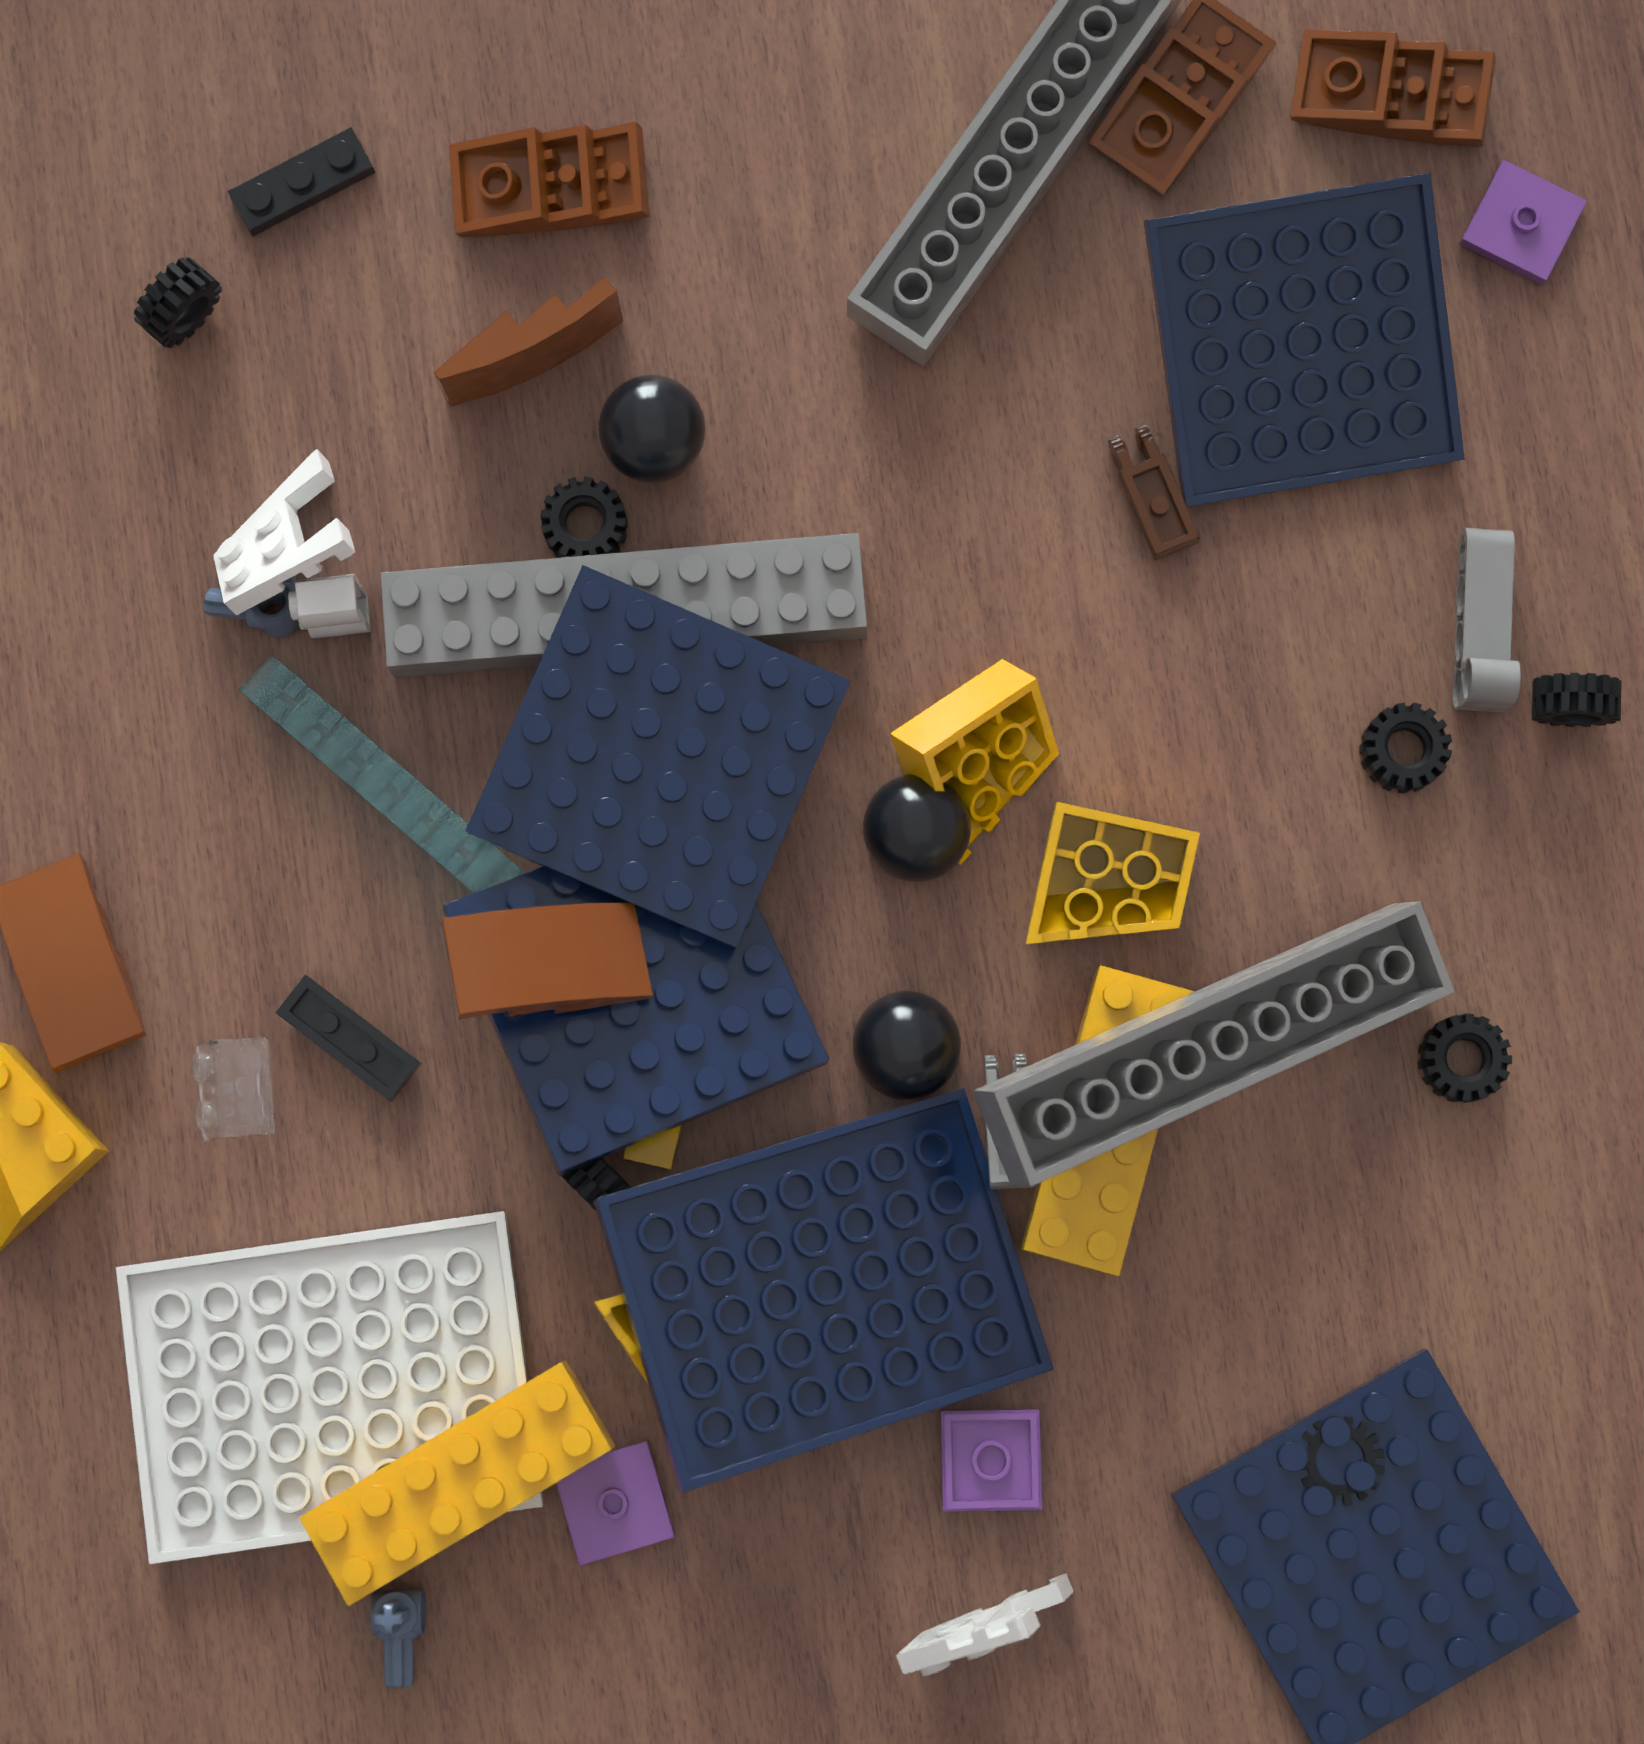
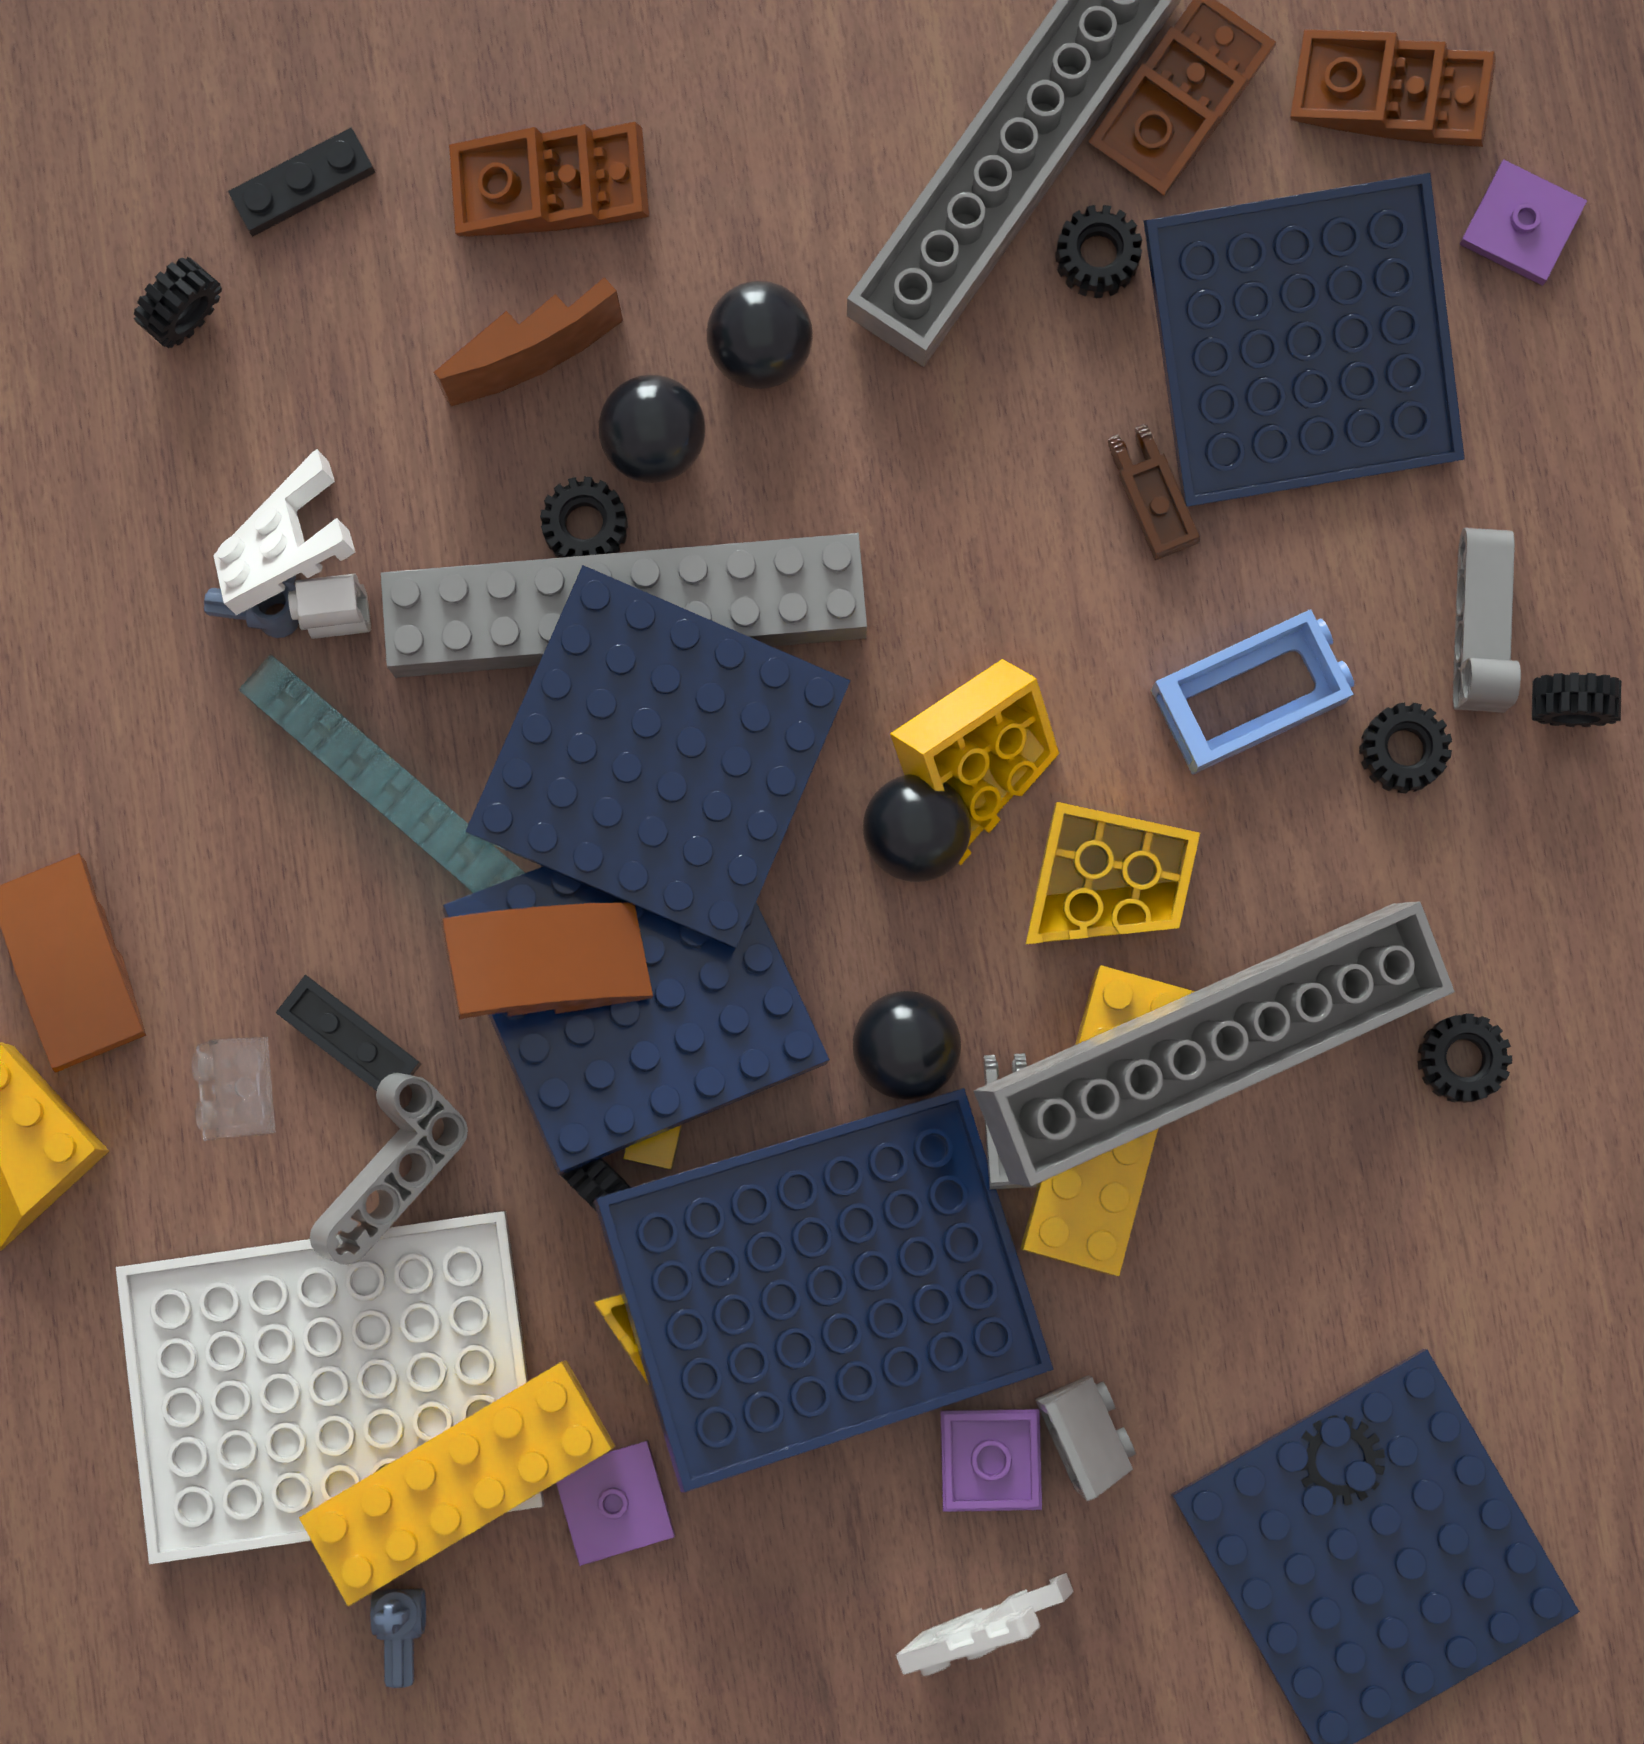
none -> light grey beam [310,1073,468,1265]
none -> black piece [706,281,813,389]
none -> light grey slope [1035,1375,1136,1501]
none -> black tyre [1055,205,1142,298]
none -> light blue piece [1151,609,1354,775]

